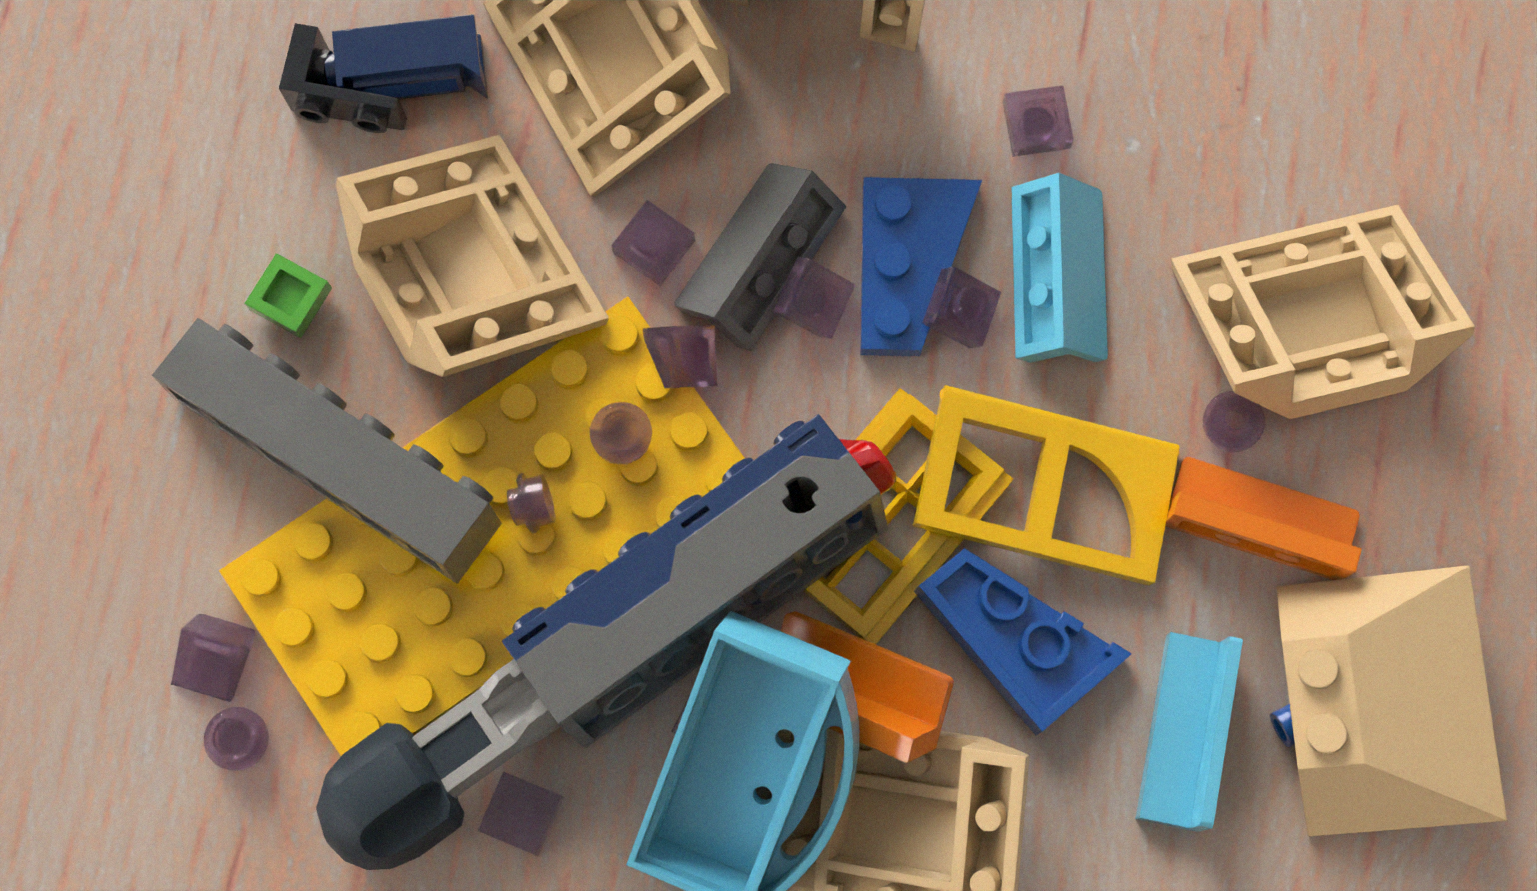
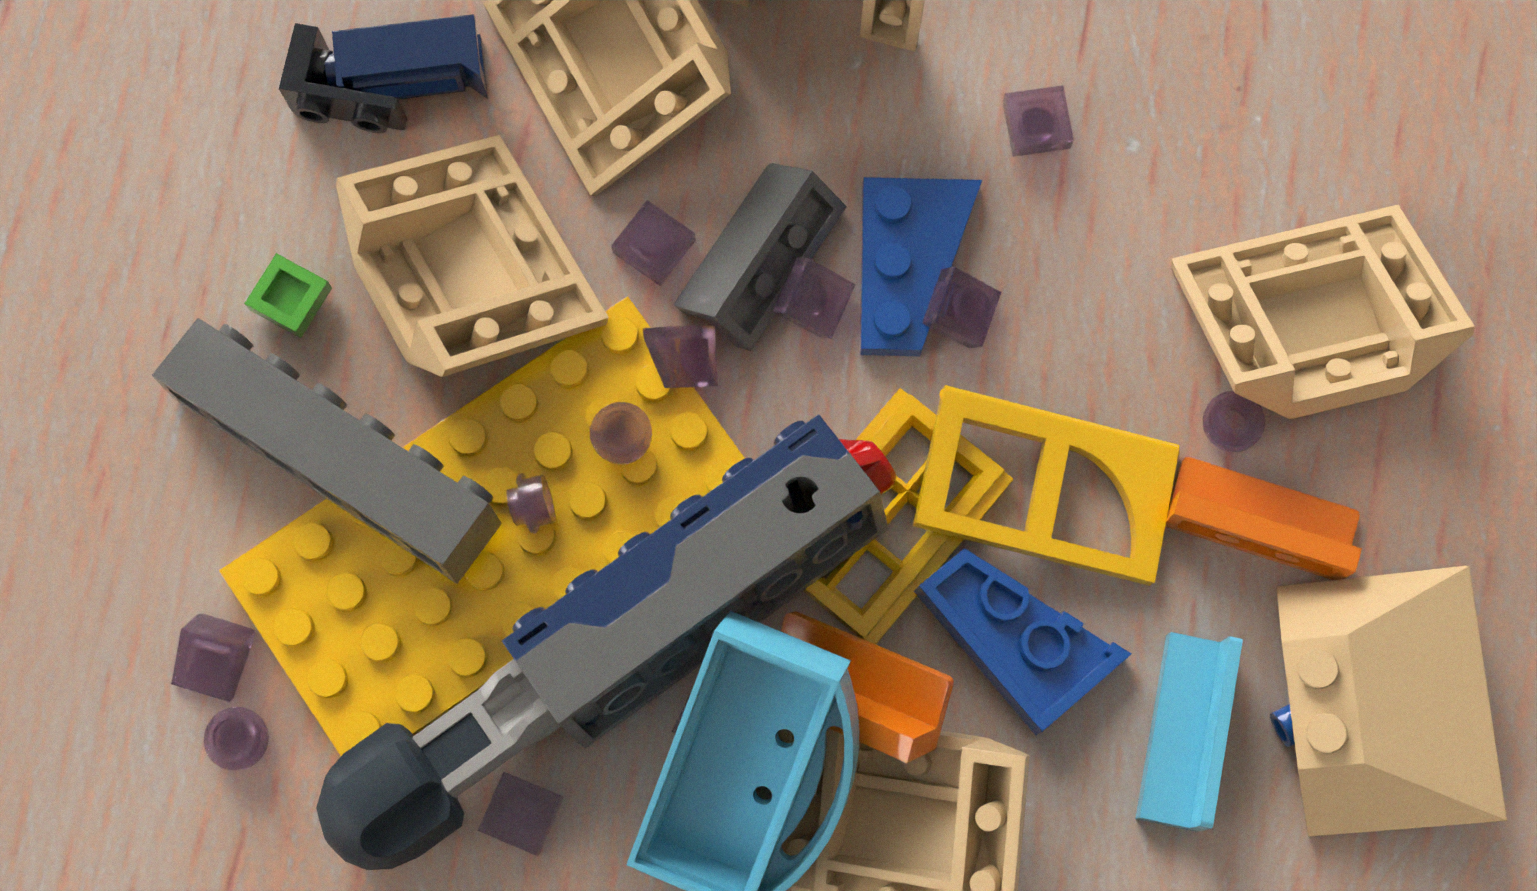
medium azure panel [1012,173,1108,363] -> none

